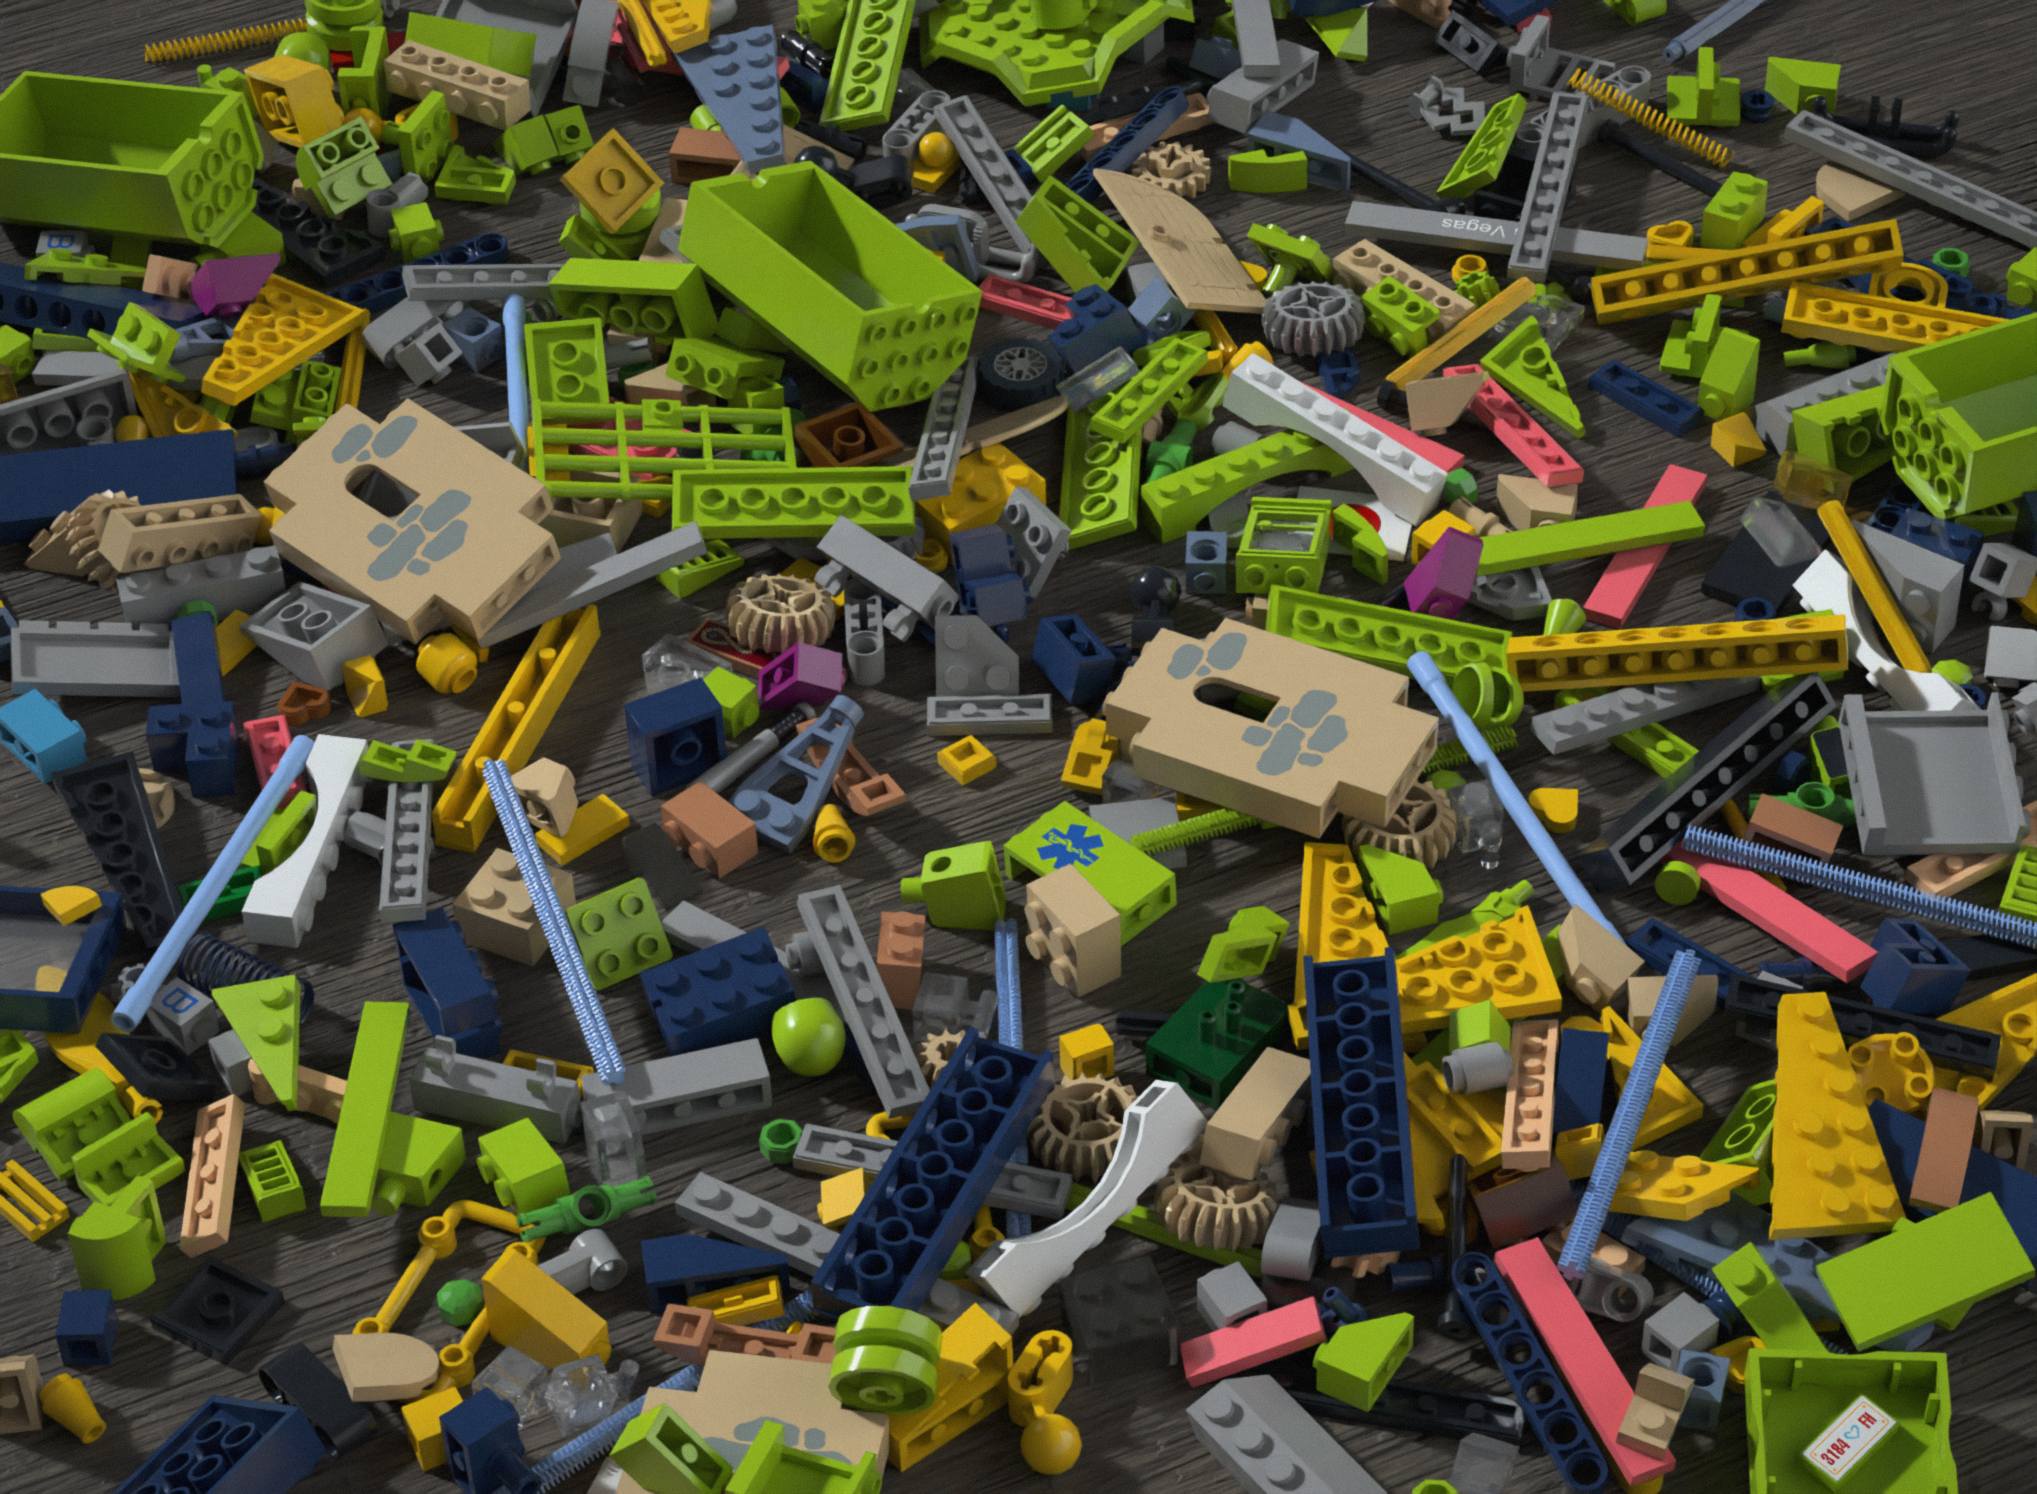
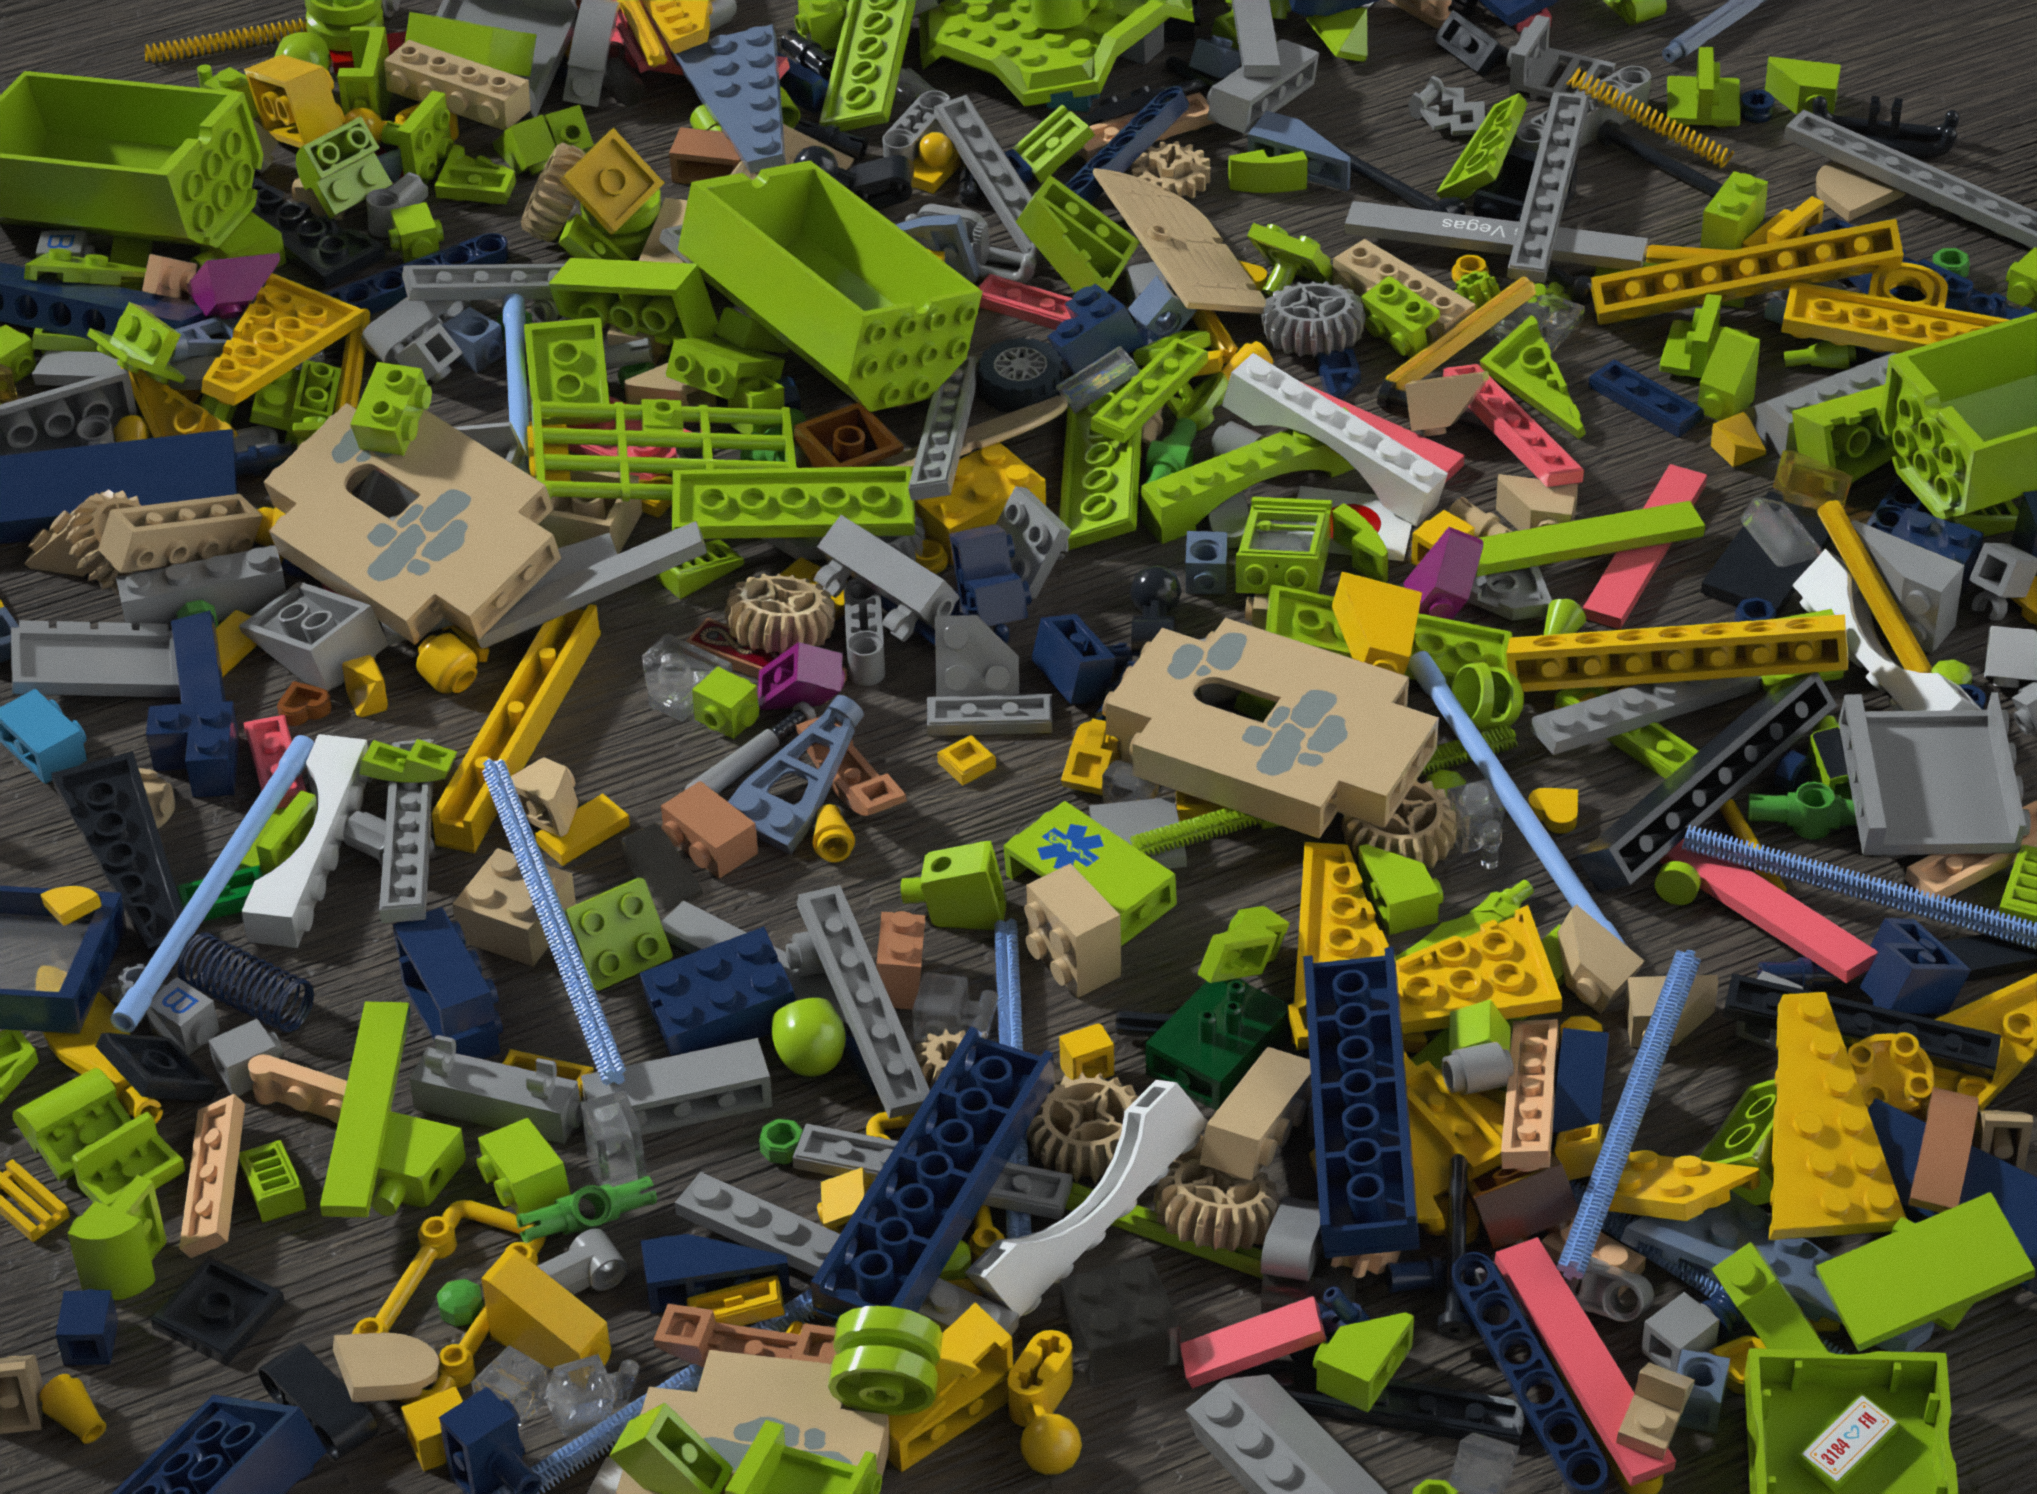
lime wing [212,975,301,1111] -> none
dark blue brick [624,677,727,796] -> none
light grey brick [1197,1261,1267,1332] -> none
bright green tile [1442,468,1478,505] -> none
yellow wing [1599,1006,1703,1152] -> none
dark blue tile [1625,918,1757,1010] -> none
yellow tile [1647,221,1694,248] -> none
nougat piece [1743,793,1843,886] -> none
none -> lime brick [350,362,432,456]
none -> tan gear [521,142,586,242]
none -> yellow slope [1332,572,1422,675]

